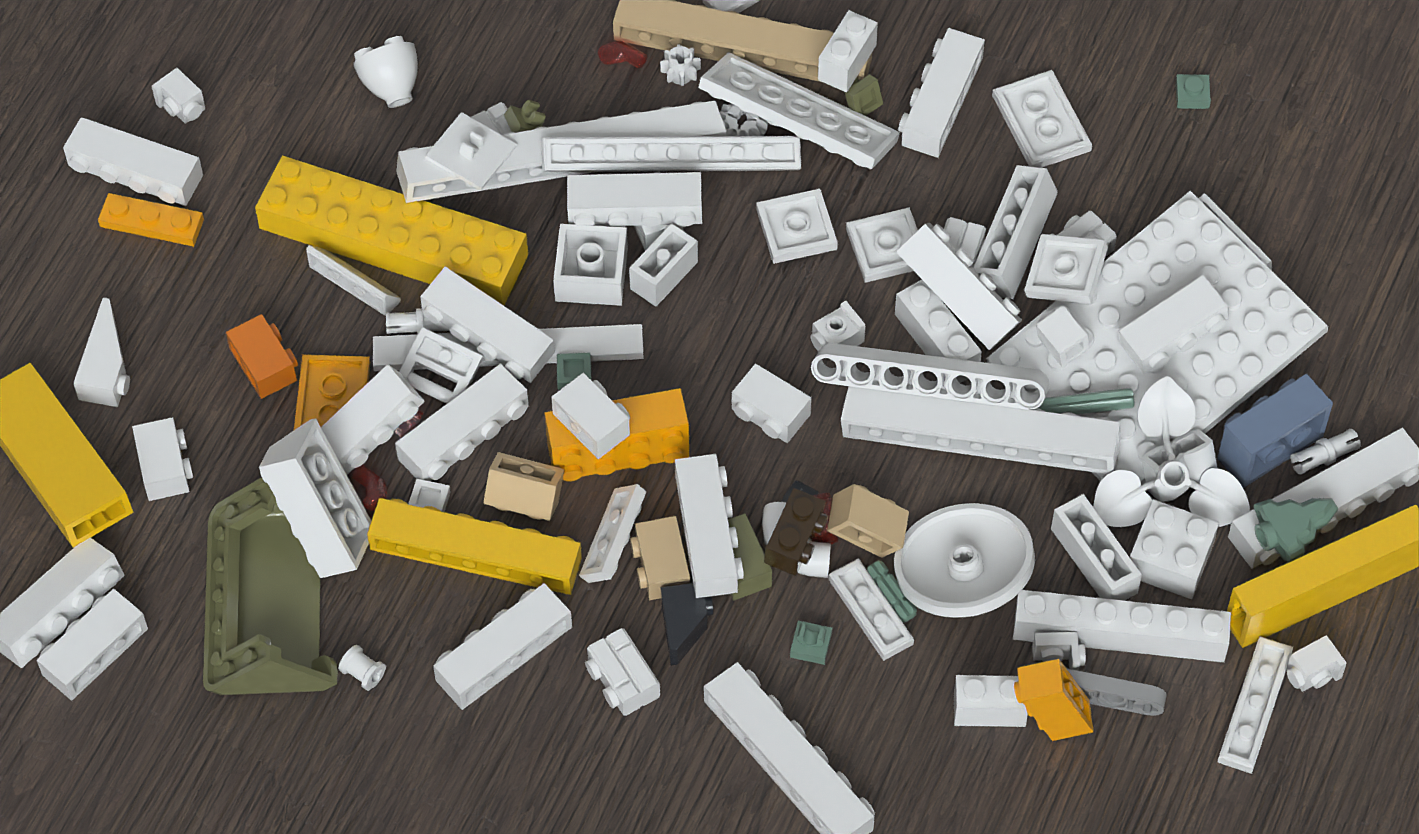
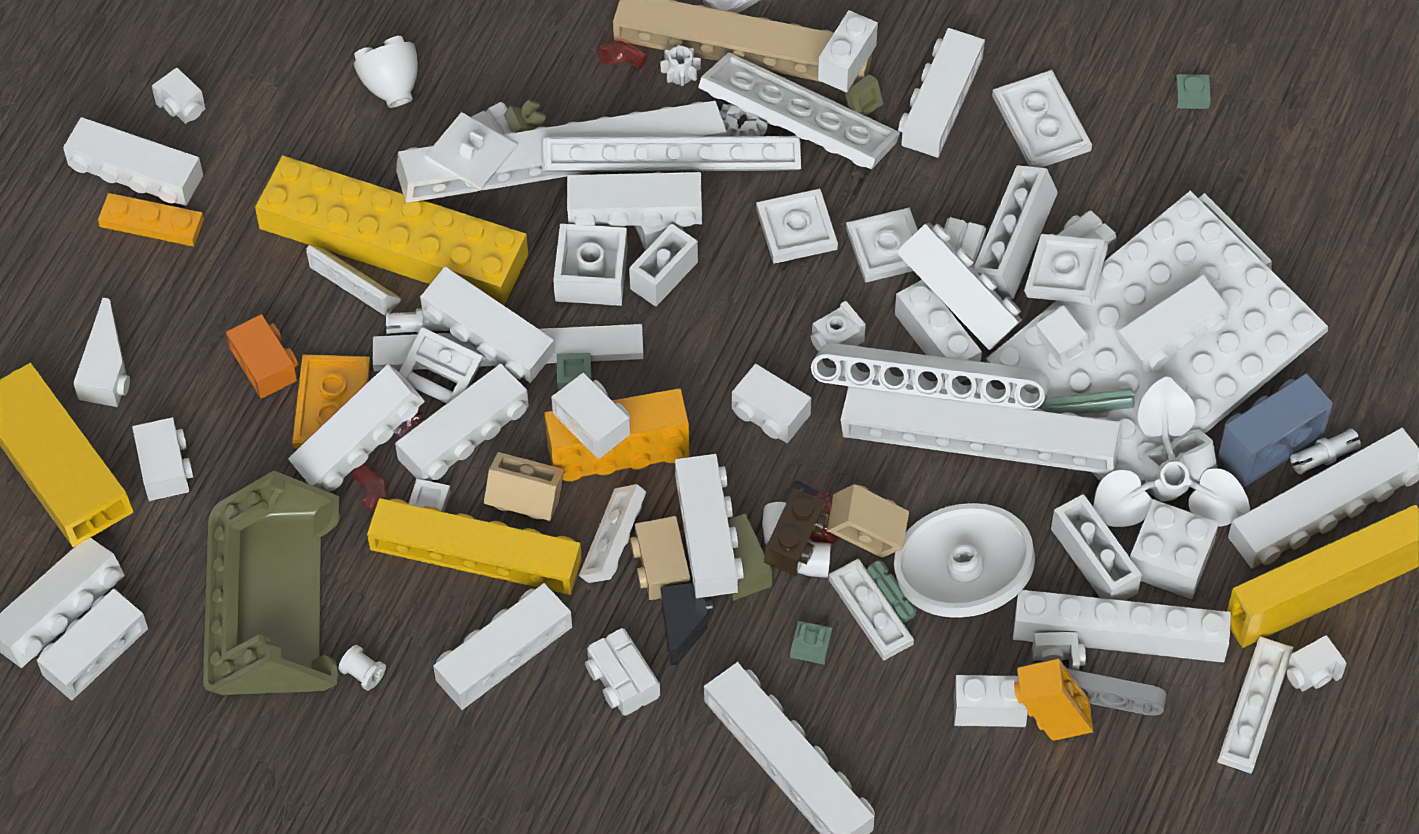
white slope [259,418,371,578] -> none
sand green rock [1254,498,1338,562] -> none

